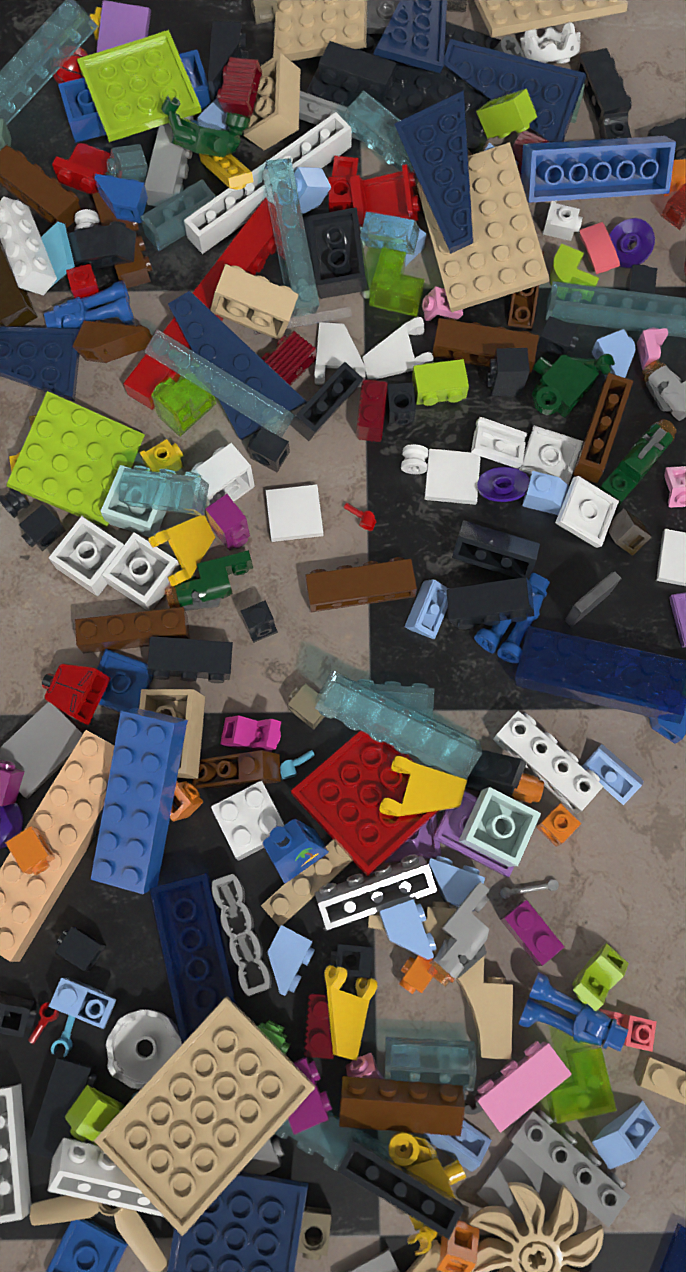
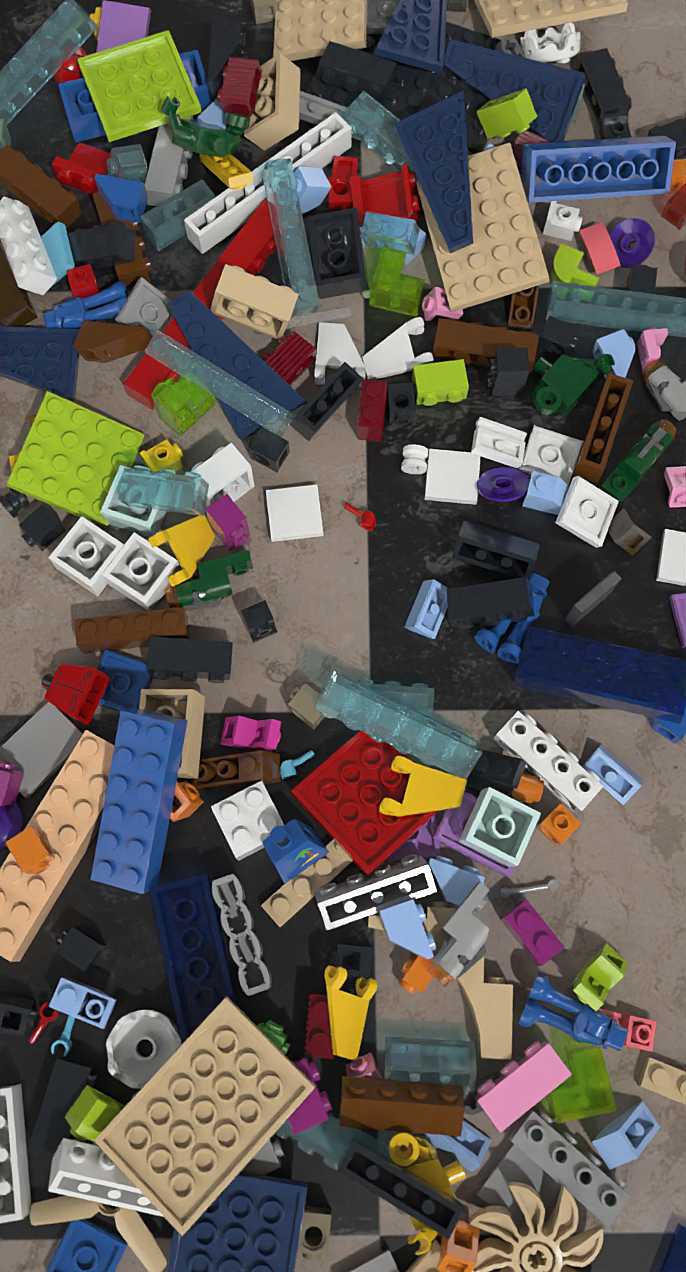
white wheel [75,210,100,230] -> none
light blue slope [268,925,315,996] -> none
reddish brown brick [305,557,417,613] -> none
none -> light grey tile [115,278,174,340]

